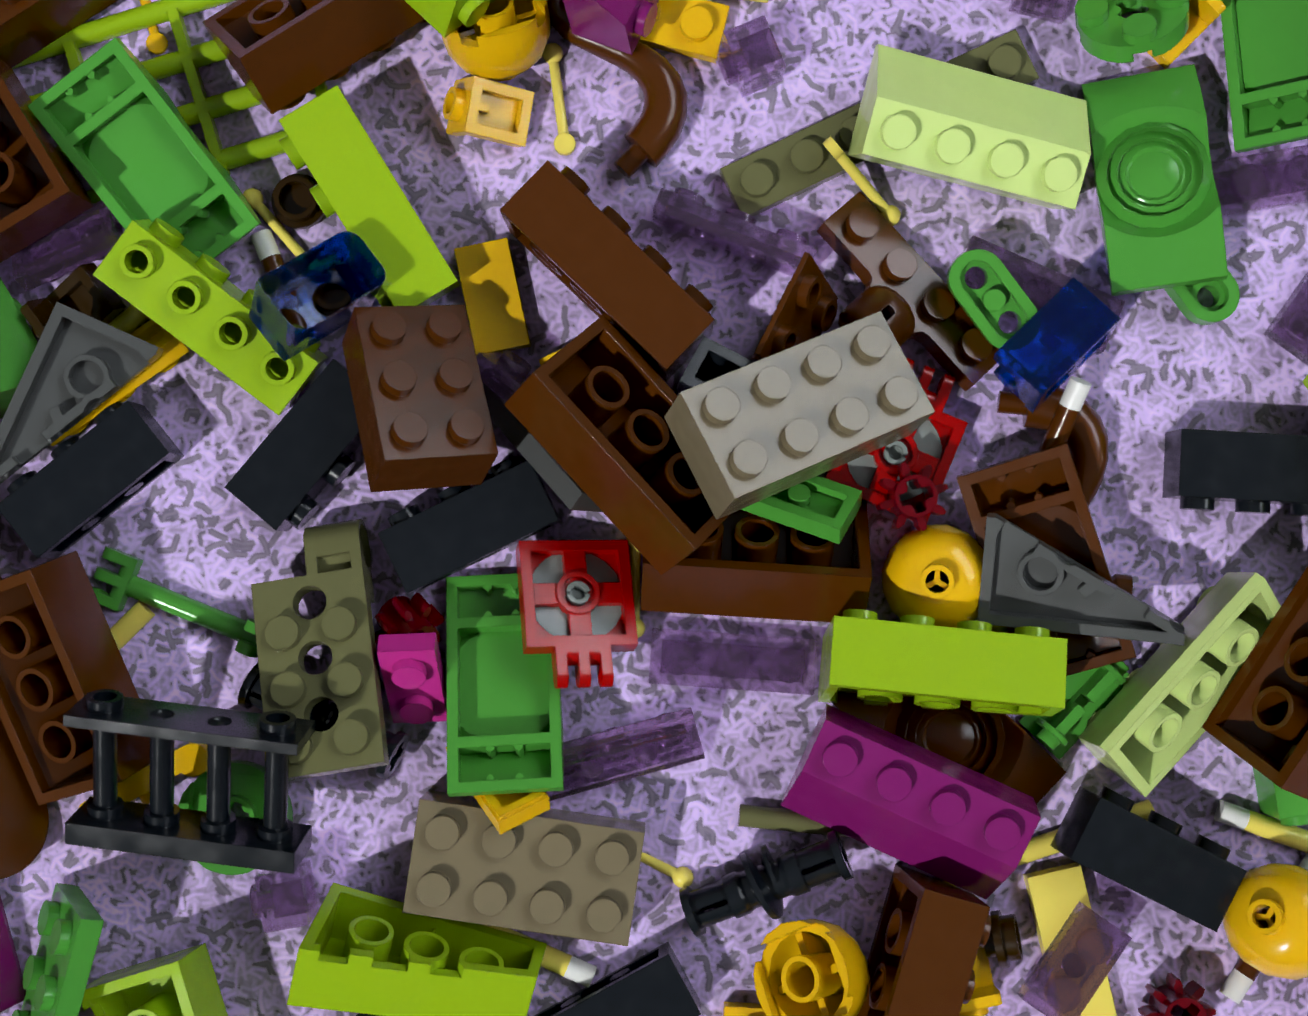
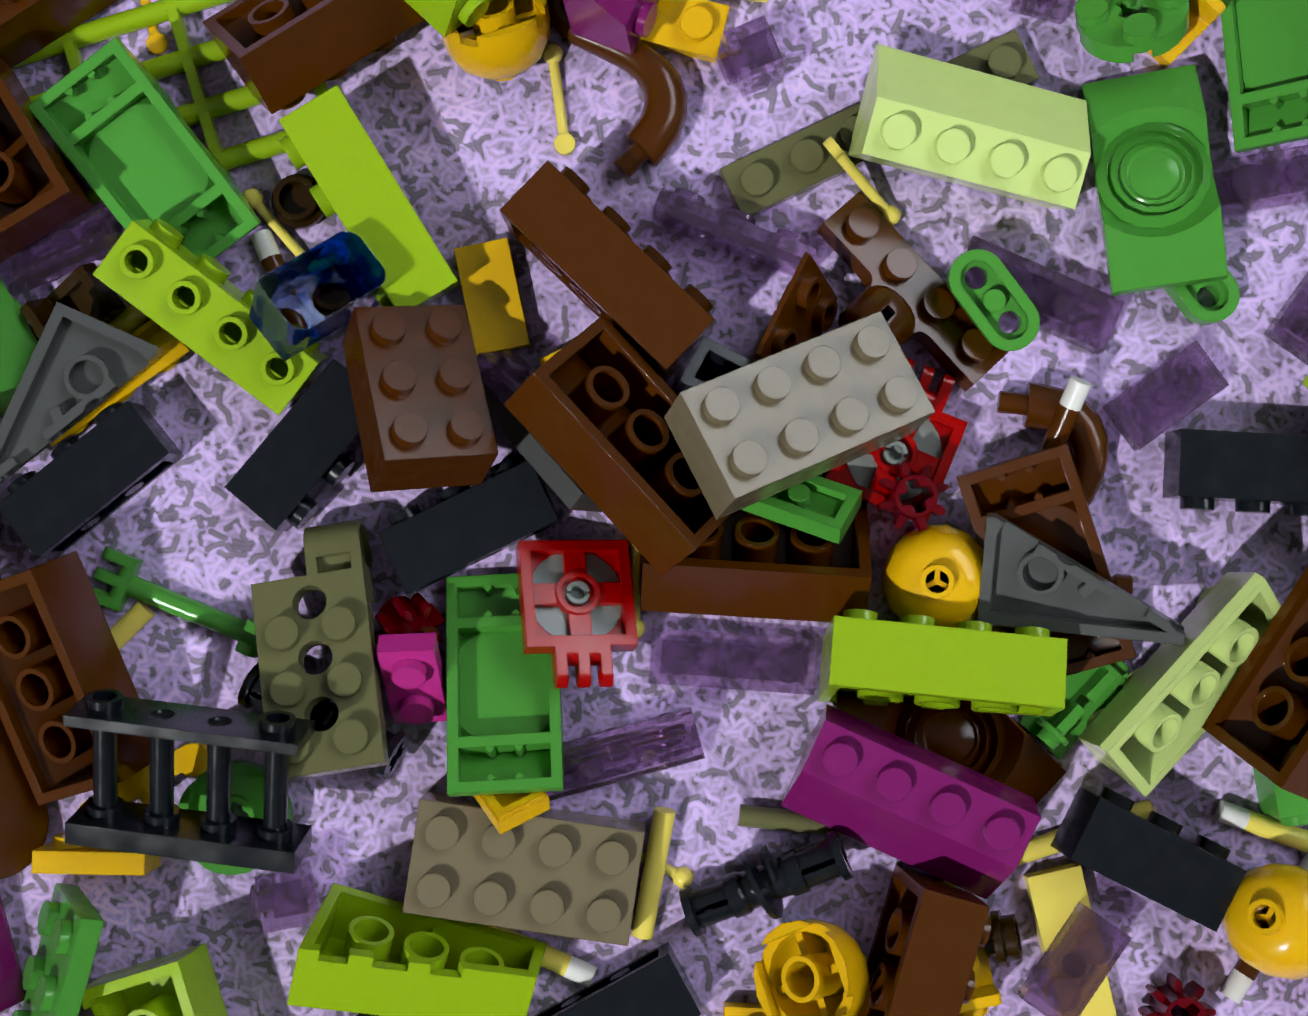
yellow bracket [443,76,535,147] -> none
clear blue hinge [993,277,1121,413] -> none
none -> yellow plate [31,833,161,876]
none -> light yellow piece [631,807,676,940]
none -> clear purple plate [1102,340,1229,451]

